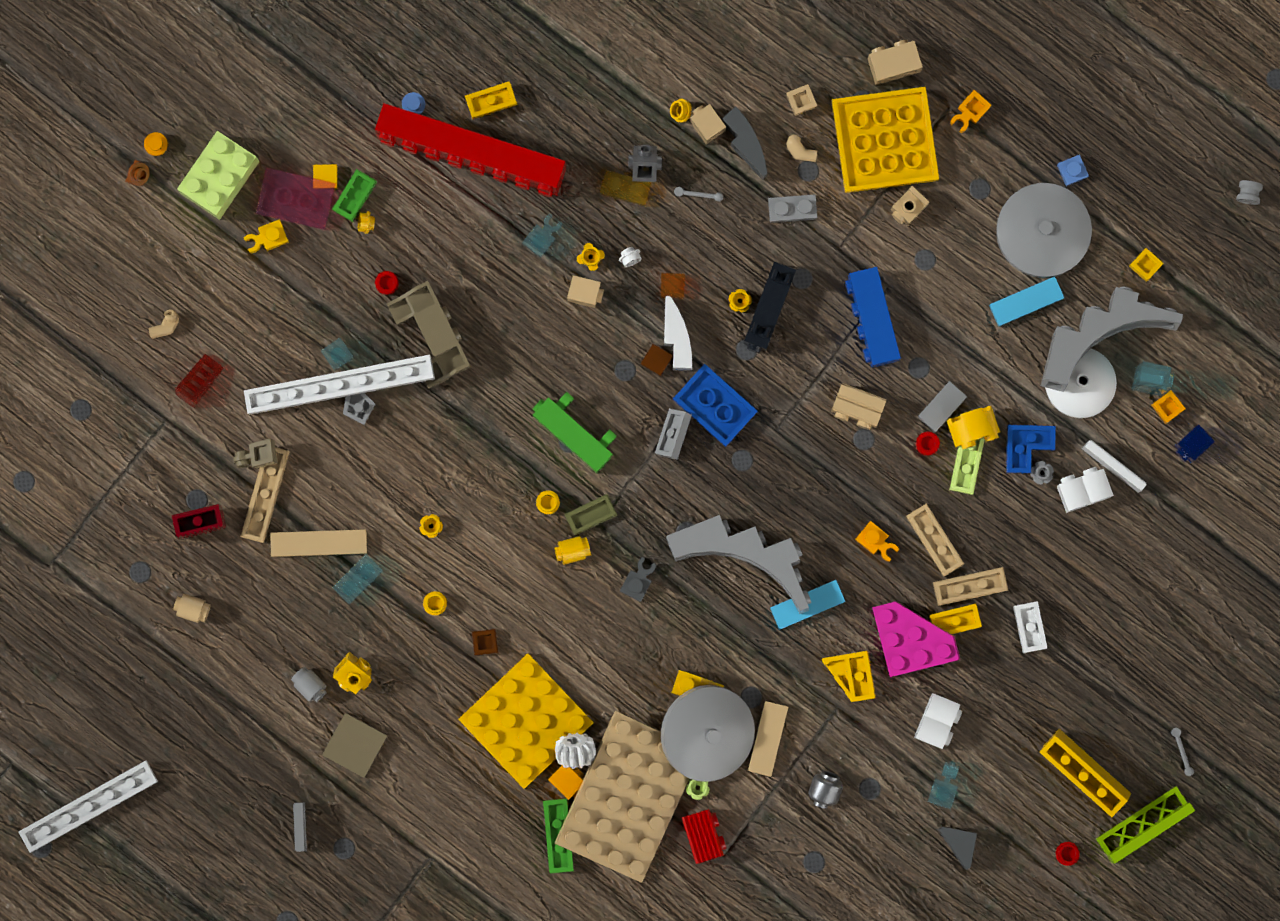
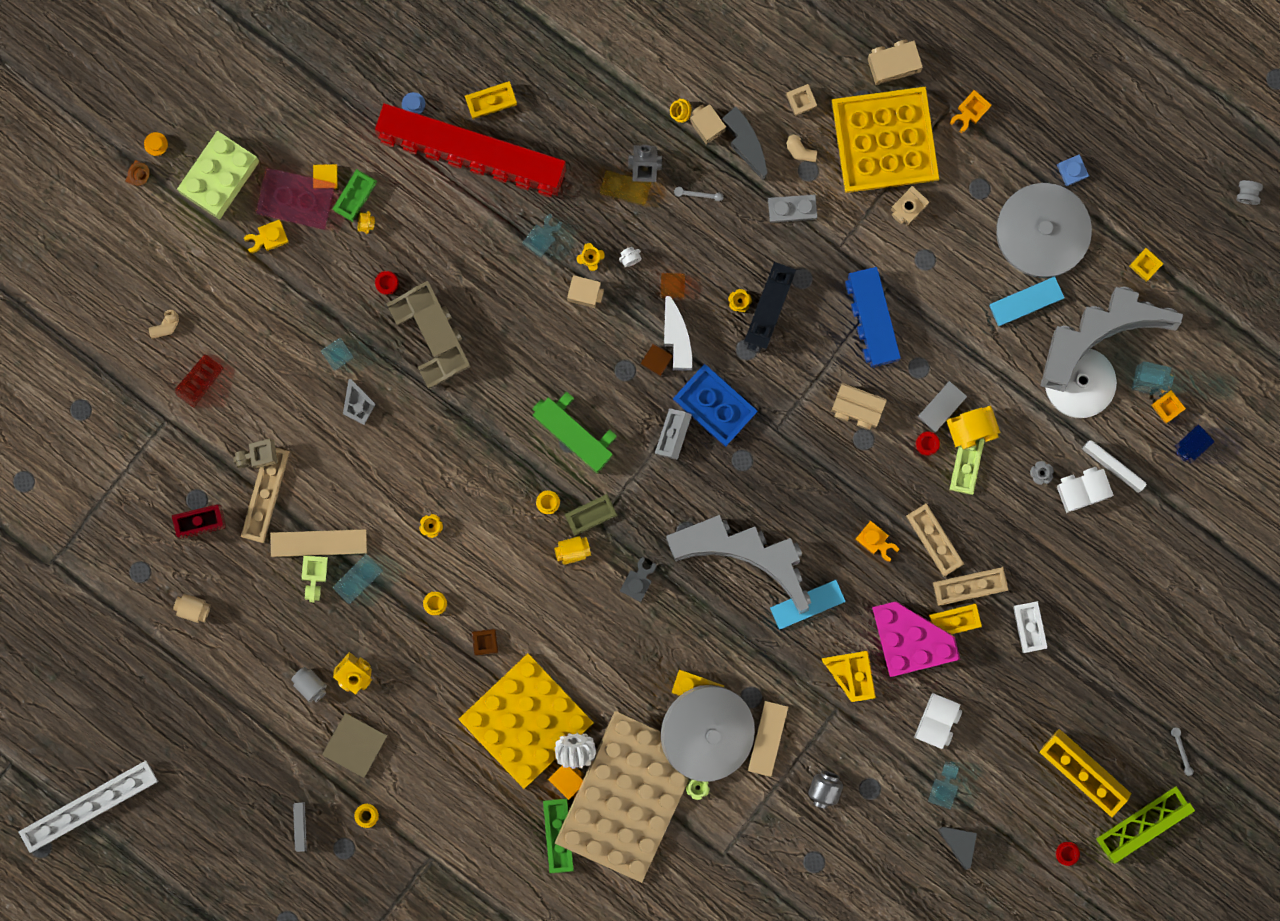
white plate [244,355,435,415] -> none
red brick [681,809,727,864] -> none
blue plate [1006,425,1056,474] -> none
none -> yellowish green plate [302,556,328,603]
none -> yellow plate [354,804,379,828]

